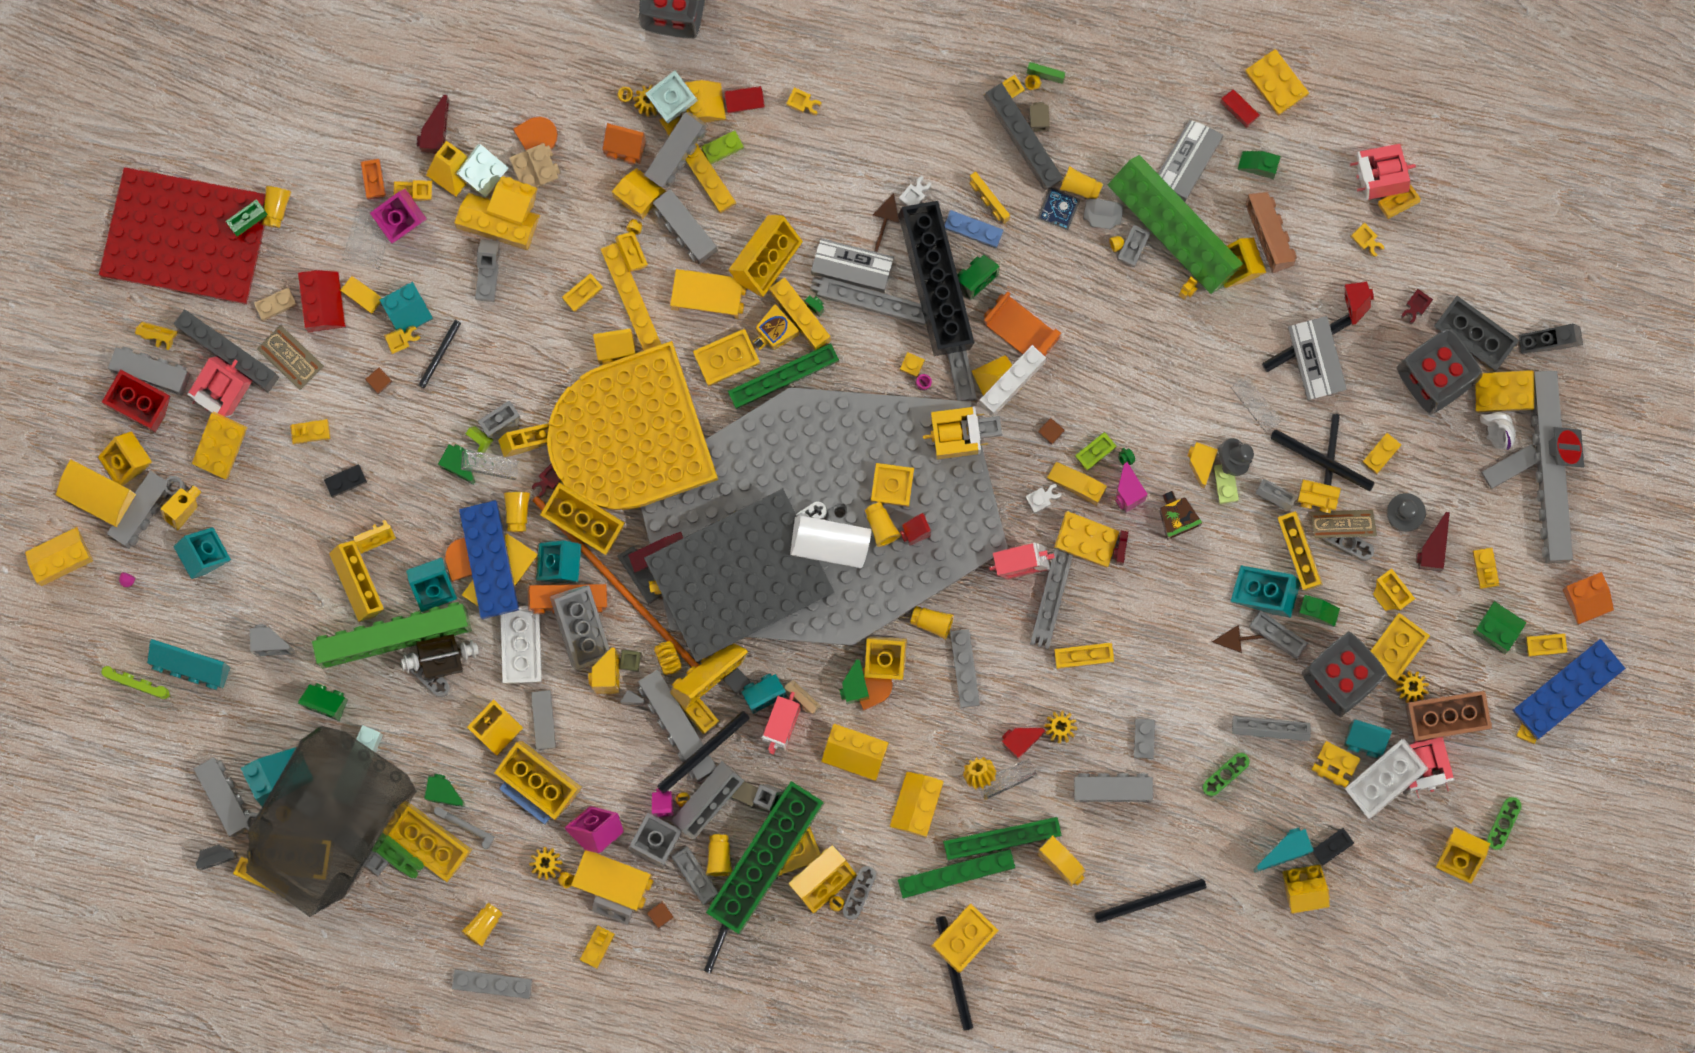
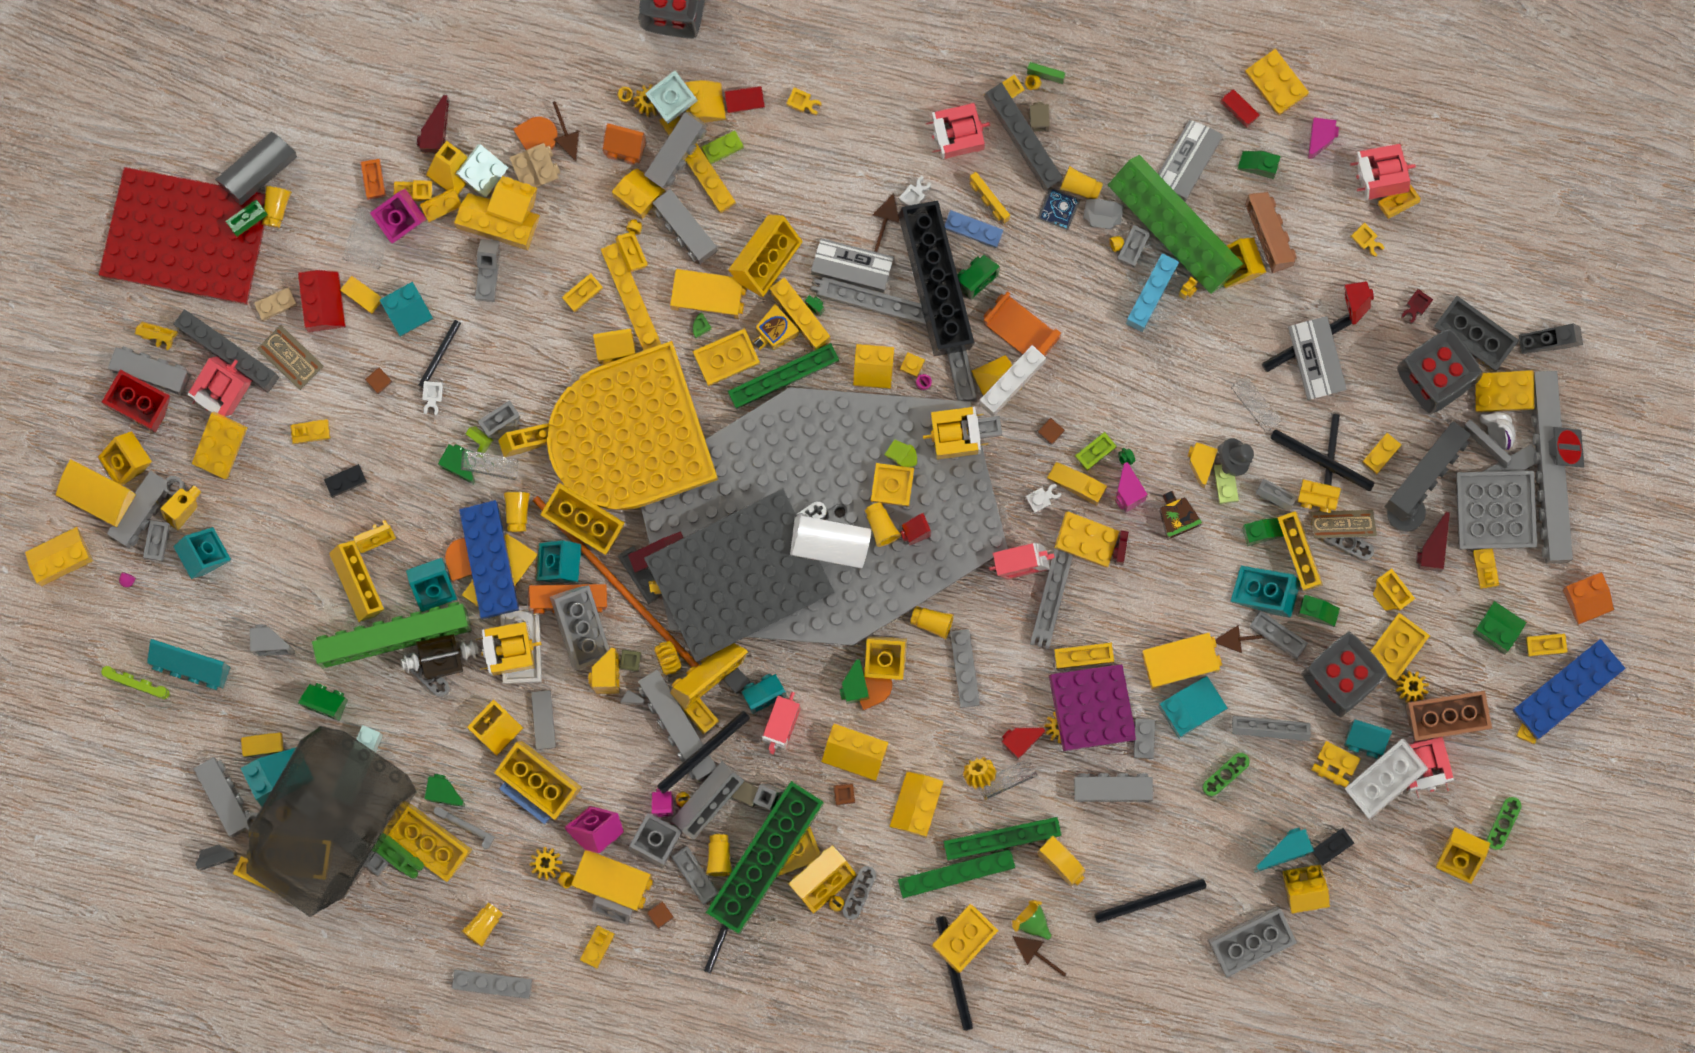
yellow plate [384,326,420,354] -> none
dark red plate [531,463,561,497] -> none
tan plate [784,680,821,714] -> none
none -> light grey plate [143,520,170,562]
none -> dark grey slope [215,131,297,205]
none -> yellow slope [241,733,284,757]
none -> yellow plate [420,188,462,222]
none -> white plate [422,381,443,415]
none -> yellow piece [476,622,542,676]
none -> reddish brown piece [553,101,579,161]
none -> bright green tile [693,312,712,339]
none -> dark orange tile [834,784,855,806]
none -> yellow slope [853,344,894,389]
none -> lime tile [884,439,917,467]
none -> coral piece [926,103,990,160]
none -> bright green hat [1012,900,1052,940]
none -> reddish brown piece [1013,936,1066,976]
none -> magenta plate [1049,664,1136,752]
none -> medium azure brick [1126,253,1179,333]
none -> yellow panel [1141,632,1222,690]
none -> teal slope [1158,676,1228,739]
none -> light grey slope [1208,906,1297,977]
none -> green slope [1242,518,1284,547]
none -> dark pink slope [1308,117,1339,159]
none -> dark grey brick [1384,421,1471,521]
none -> light grey plate [1456,471,1537,550]
none -> light grey tile [1464,420,1512,468]

